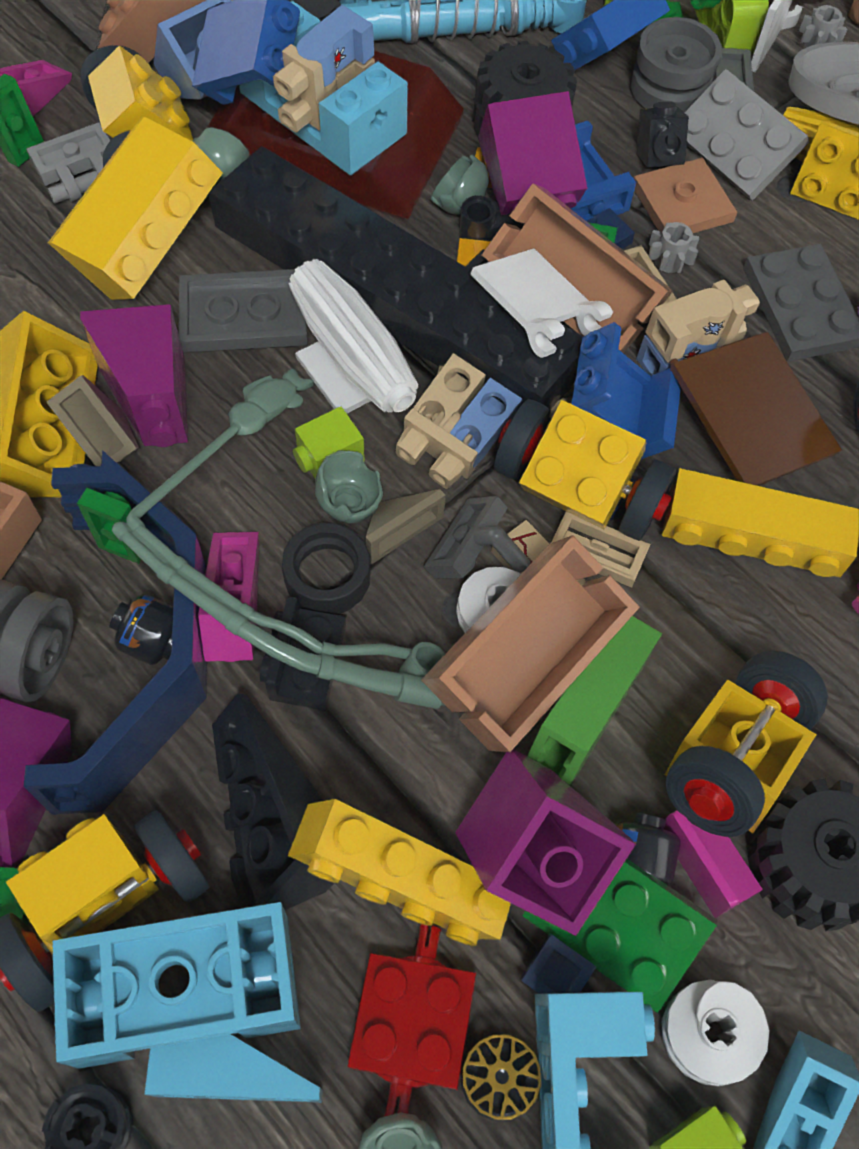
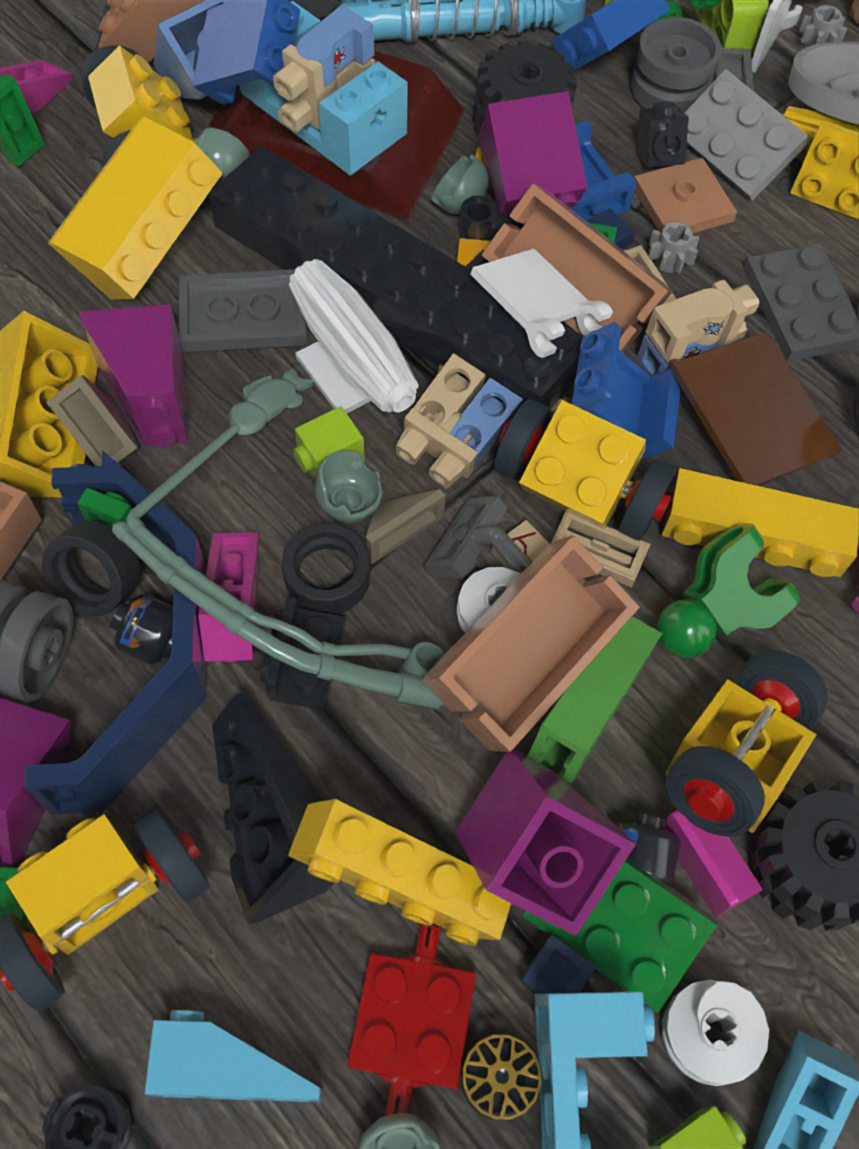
light grey plate [26,122,110,204] -> none
medium azure plate [52,902,301,1069] -> none
none -> black tyre [42,521,141,616]
none -> green piece [656,523,800,659]

